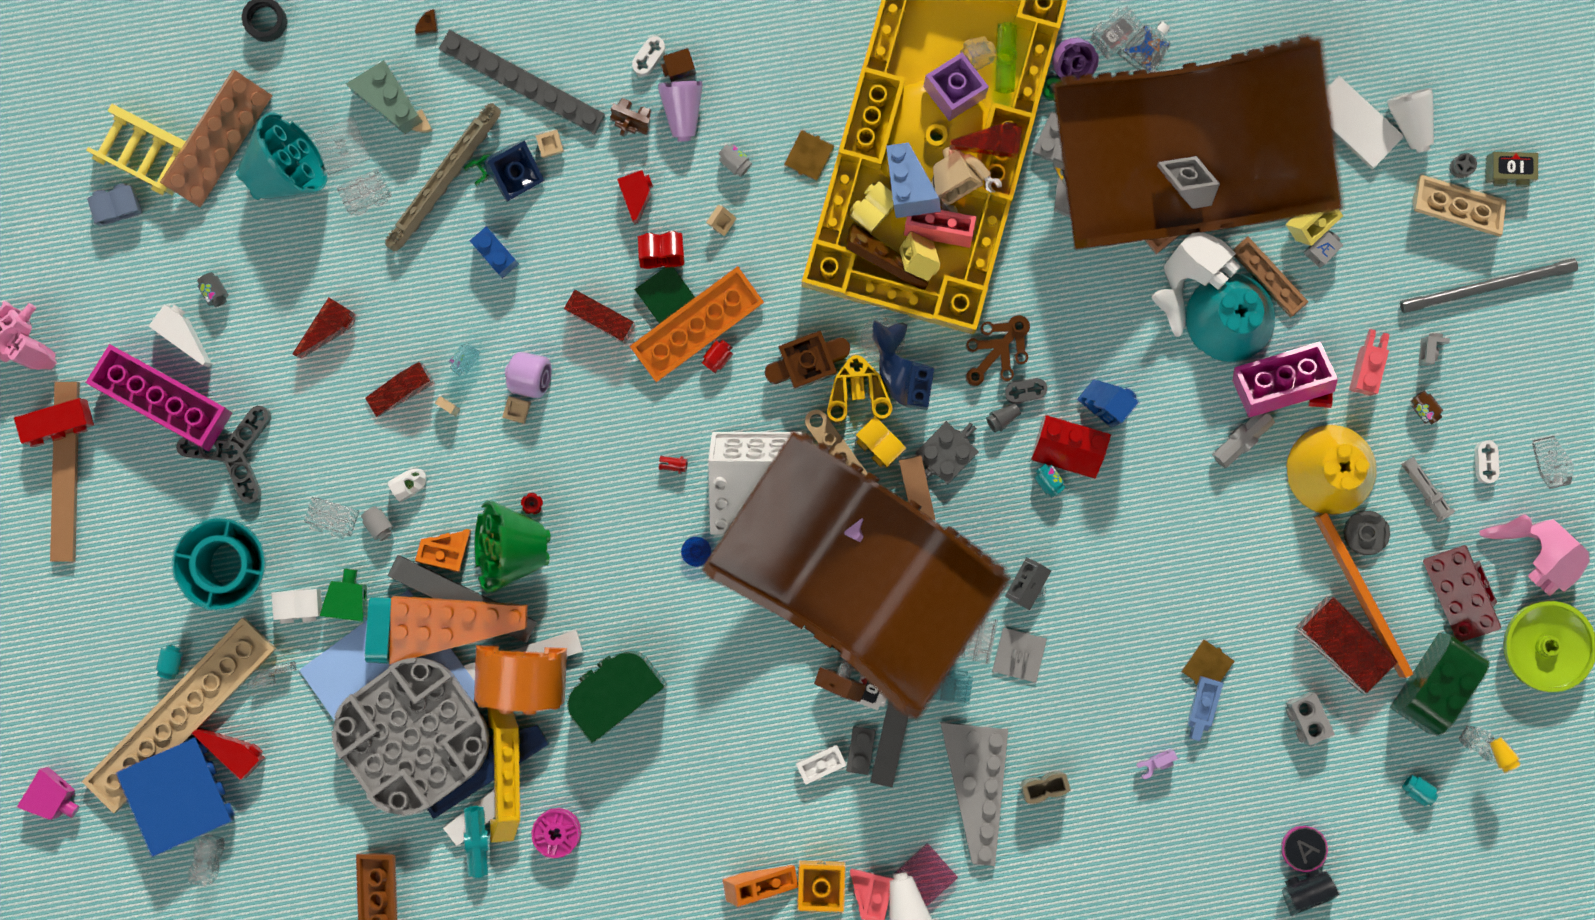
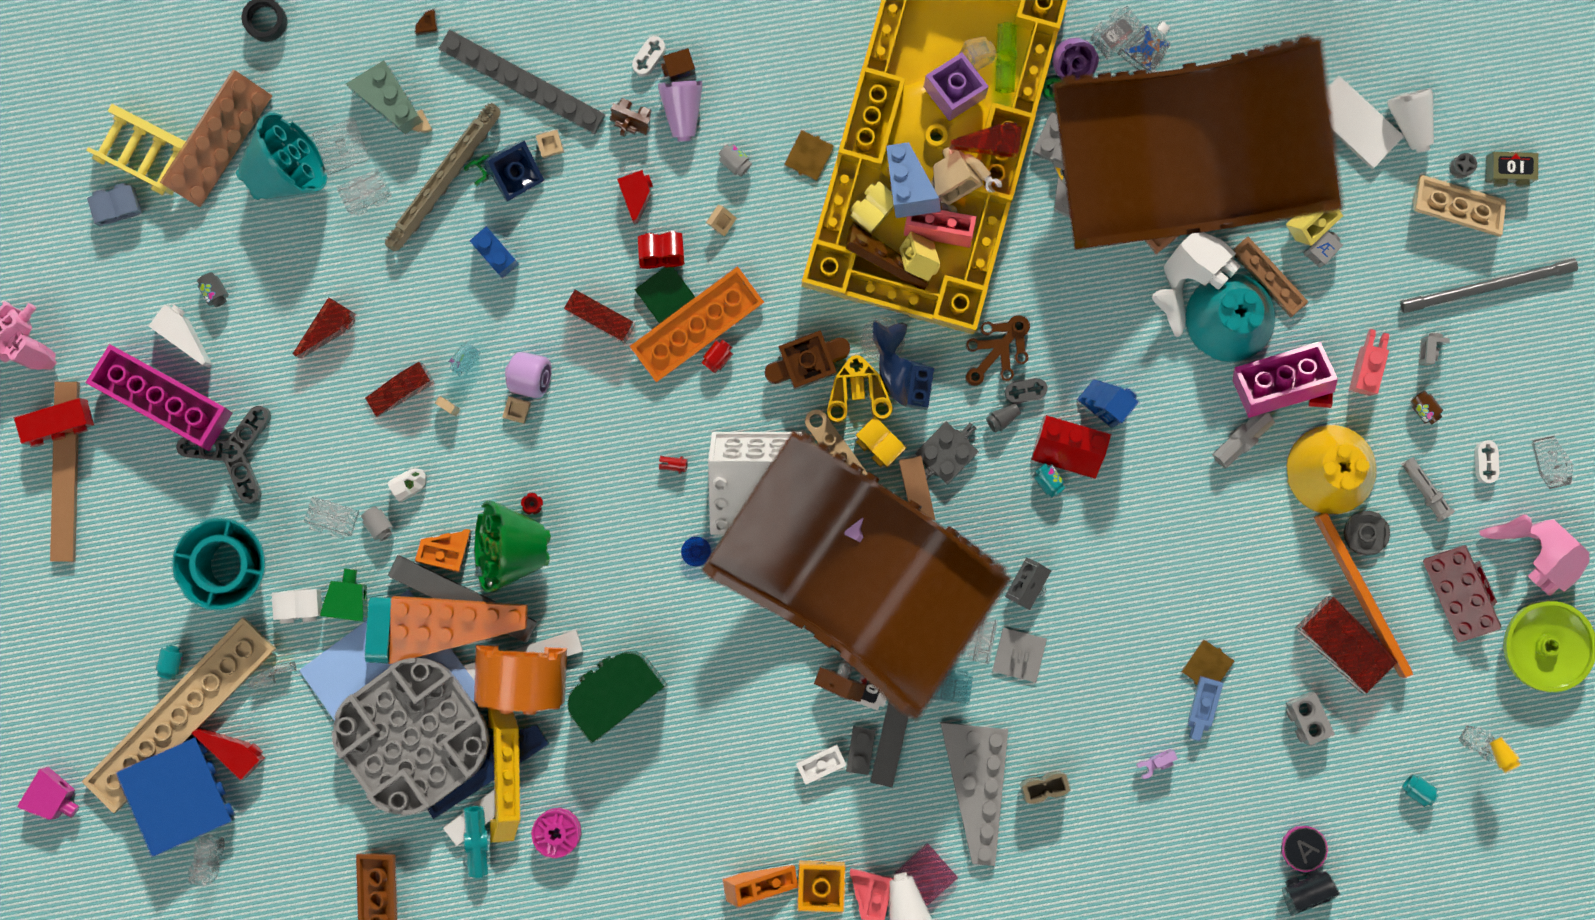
light grey slope [1157,156,1219,209] -> none
dark green brick [1390,633,1489,736] -> none

